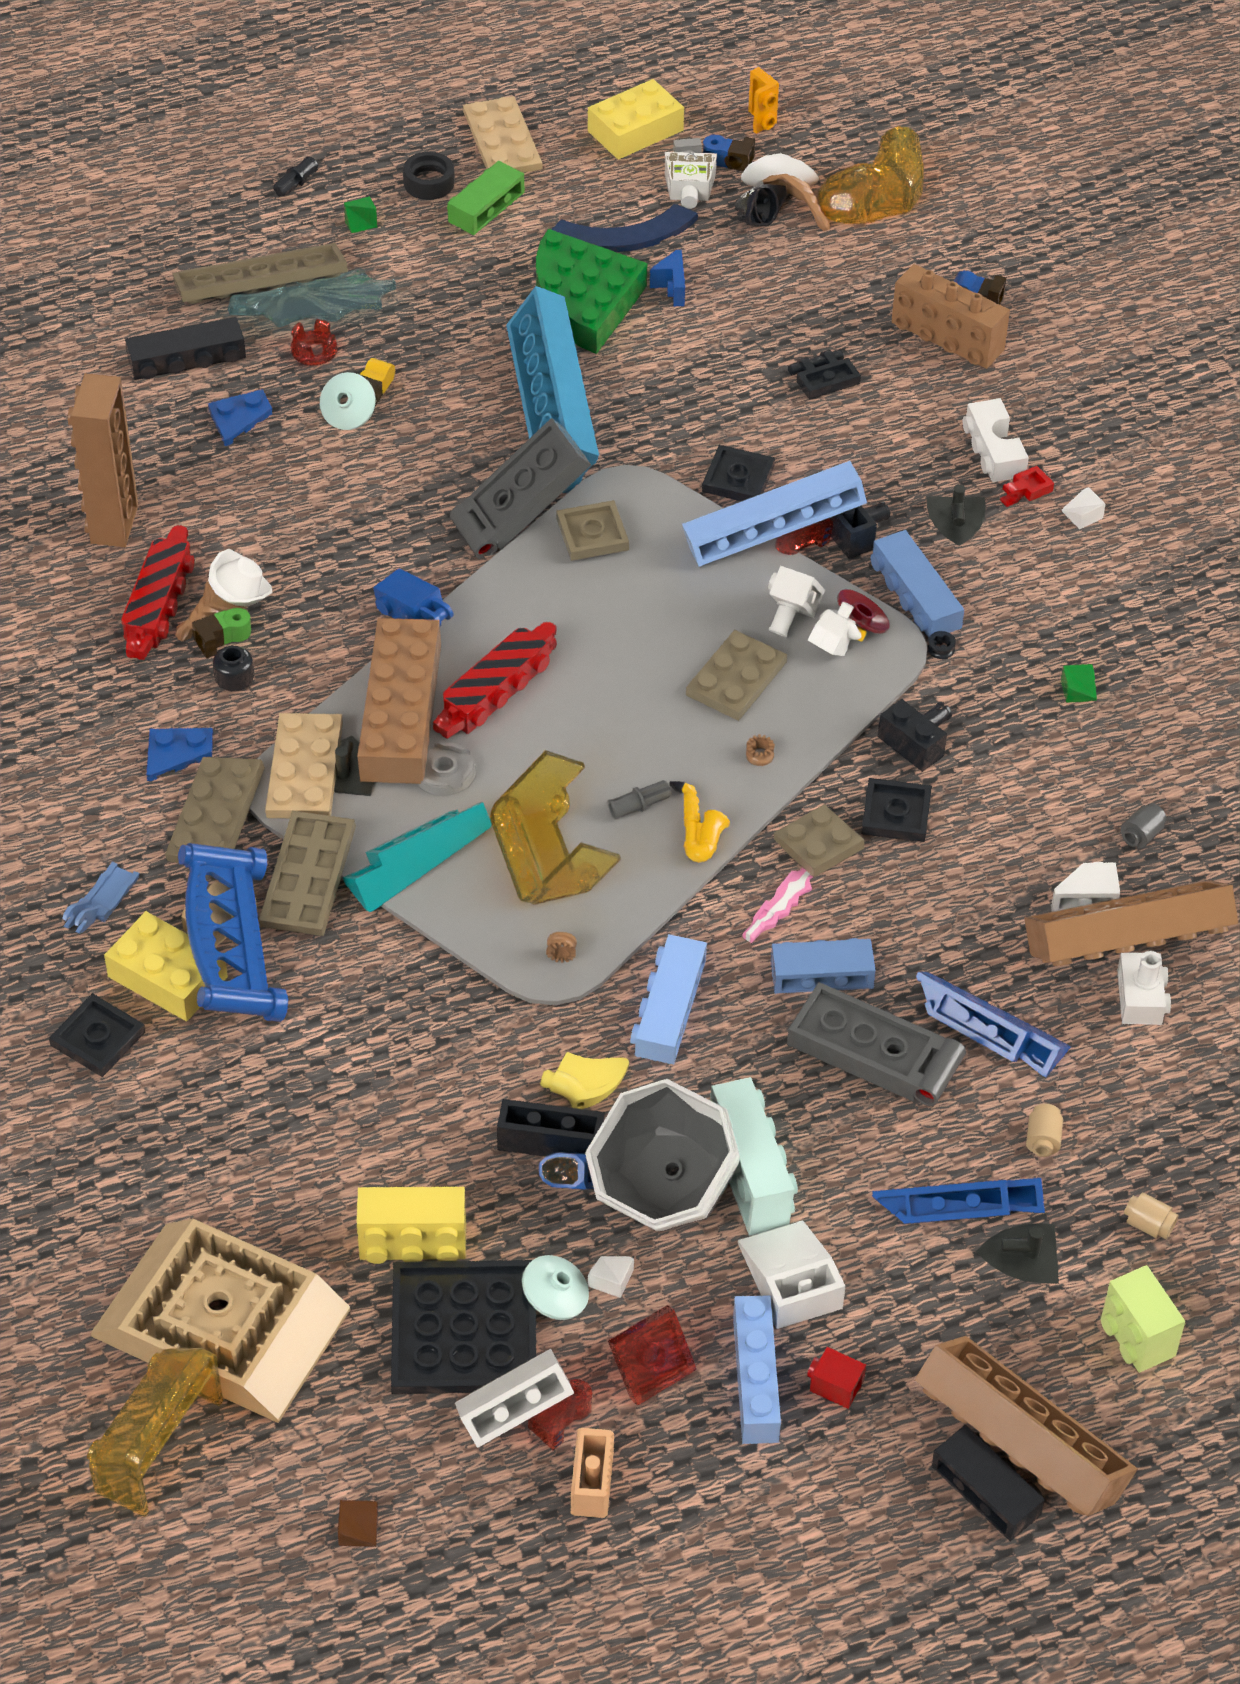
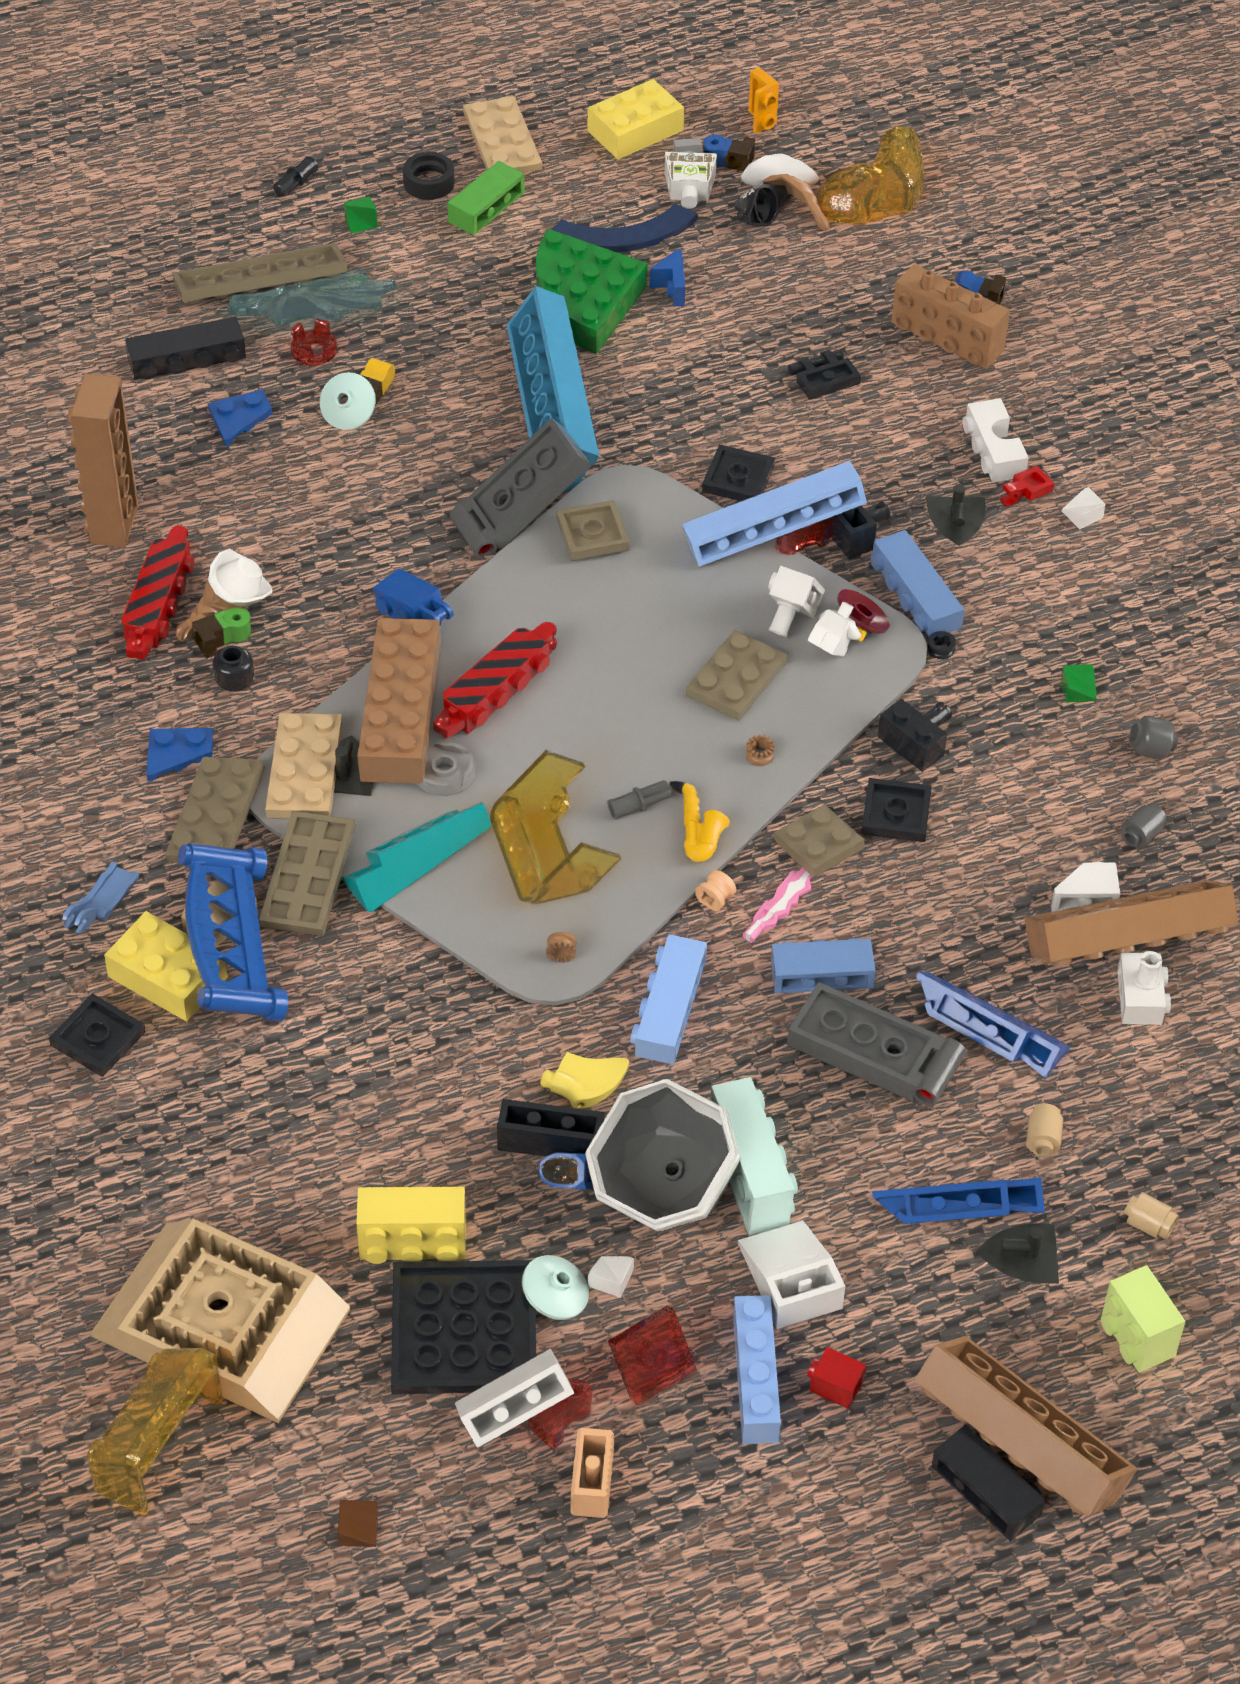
none -> light nougat wheel [695,870,736,912]
none -> dark grey head [1129,716,1178,759]

